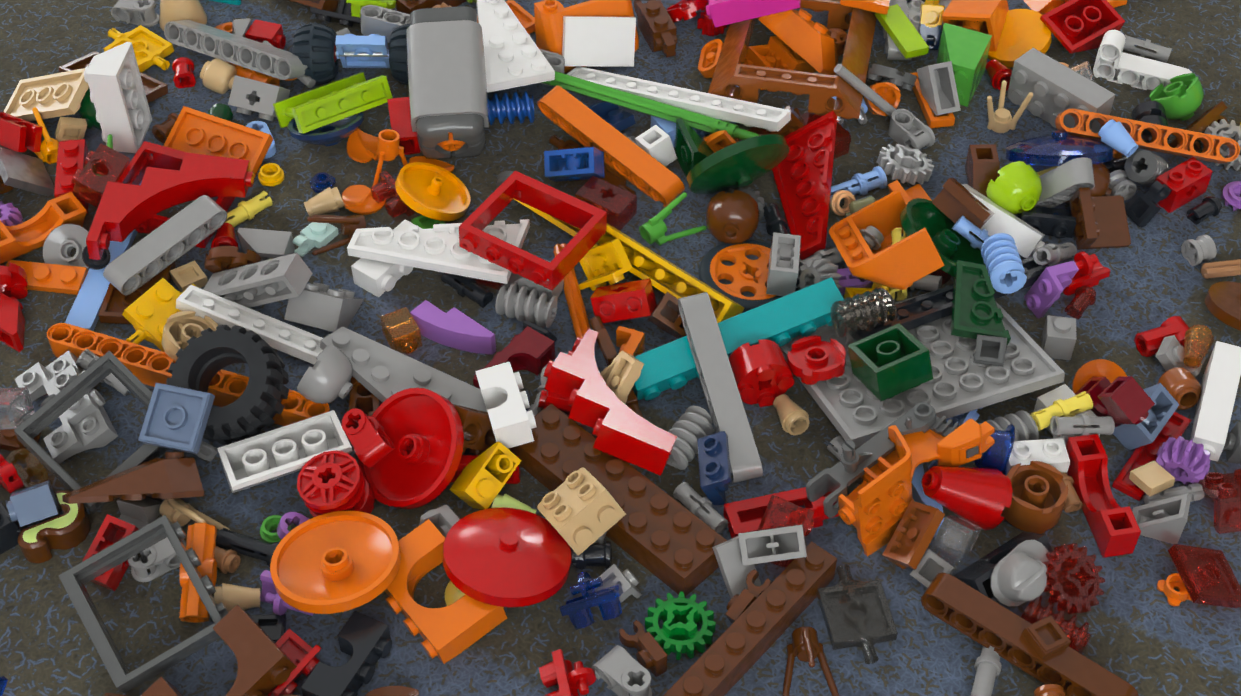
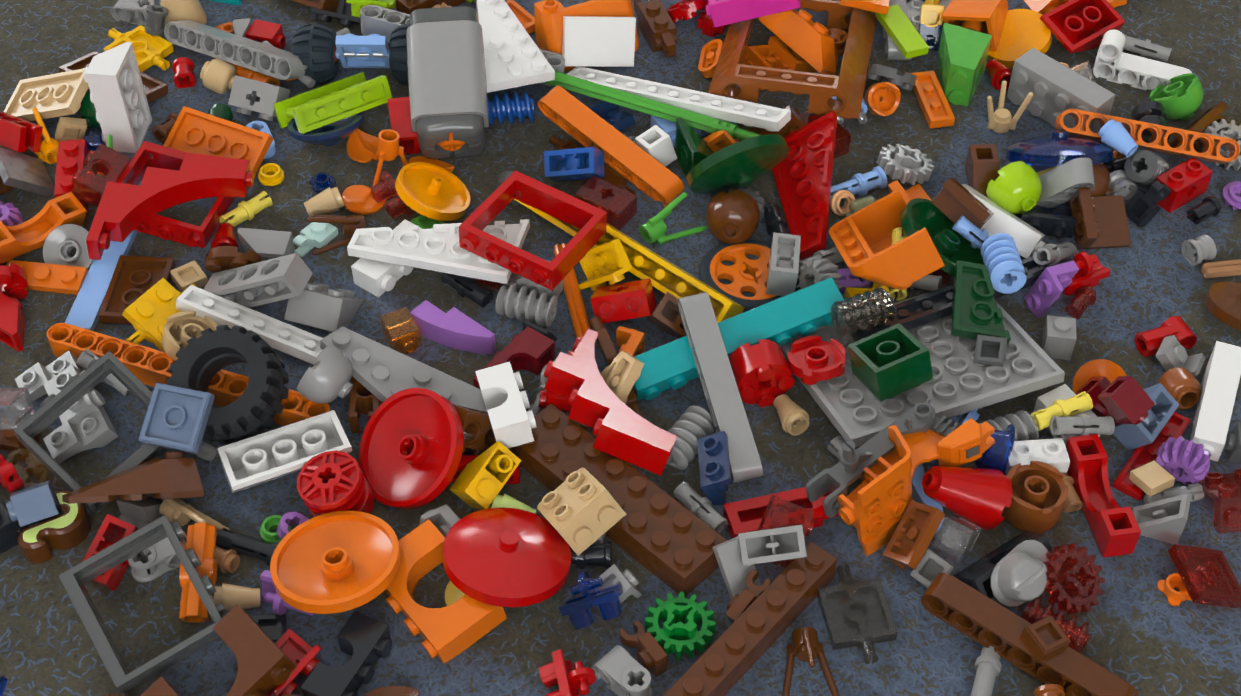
black plate [82,246,110,270] -> none
light grey beam [103,195,227,295] -> none
red piece [341,408,395,468] -> none
light grey bar [834,64,897,118] -> none
light grey plate [860,225,884,250] -> none
light grey piece [888,109,935,149] -> none
light grey slope [917,61,961,116] -> none
clear orange cone [1183,325,1214,368] -> none
none -> clear blue plate [84,130,102,155]
none -> dark grey bush [144,5,169,36]

